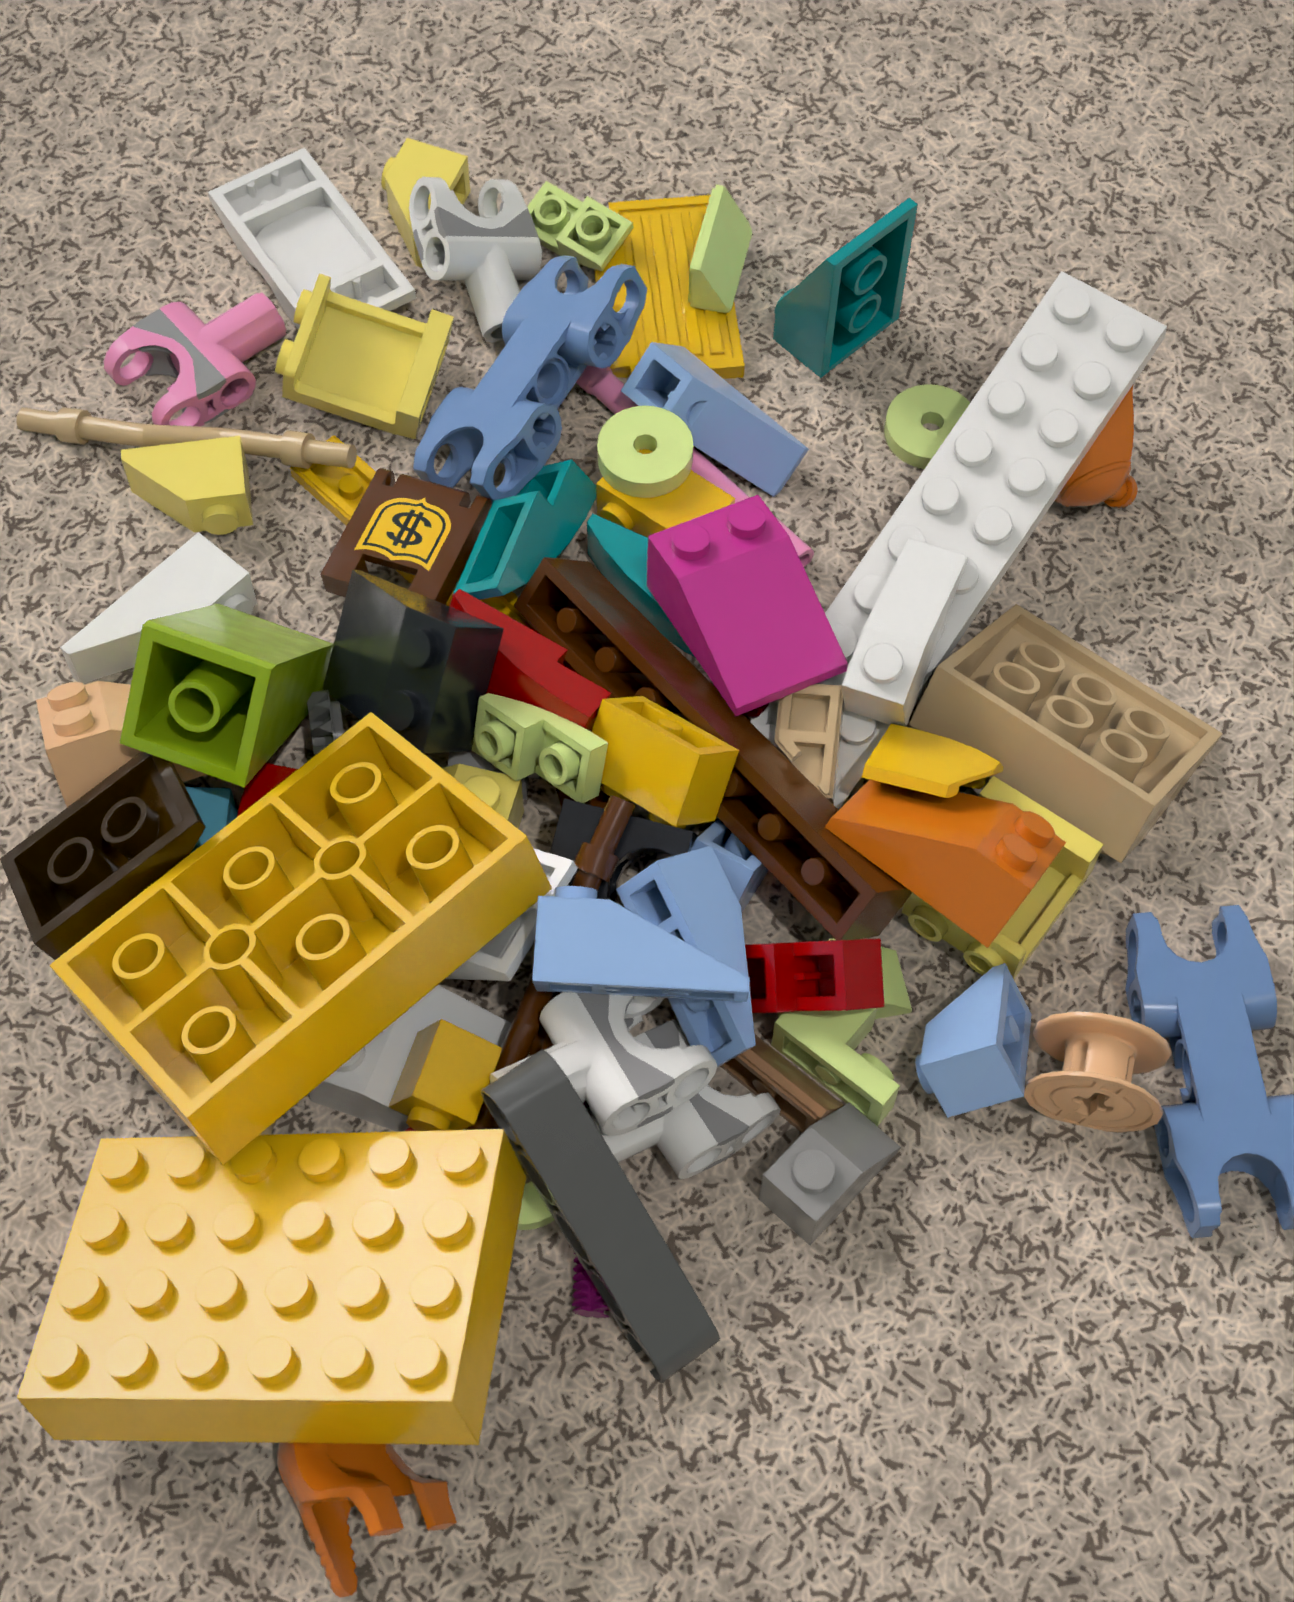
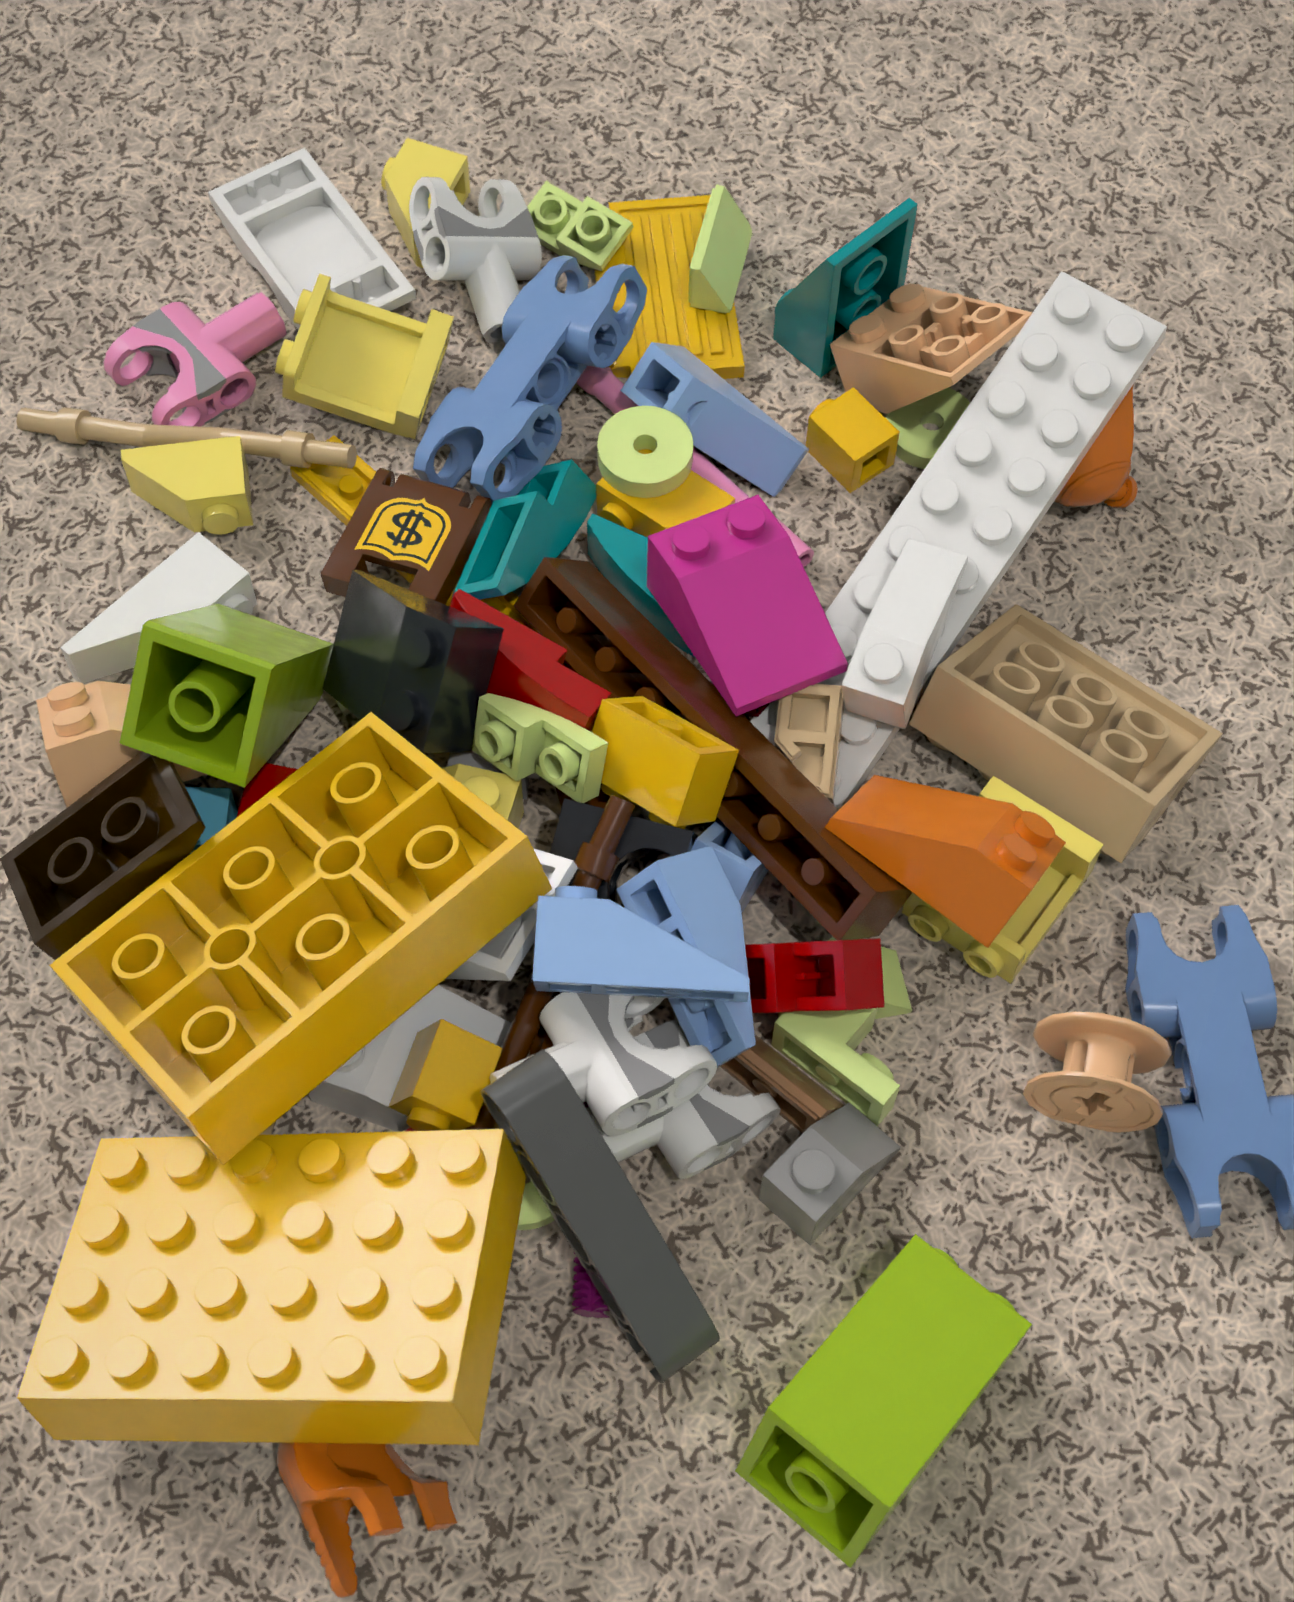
dark grey gear [307,689,344,756] -> none
yellow slope [862,723,1004,798] -> none
light blue slope [915,963,1032,1118] -> none
none -> lime slope [735,1234,1032,1568]
none -> yellow brick [805,387,900,493]
none -> light nougat slope [830,283,1033,414]

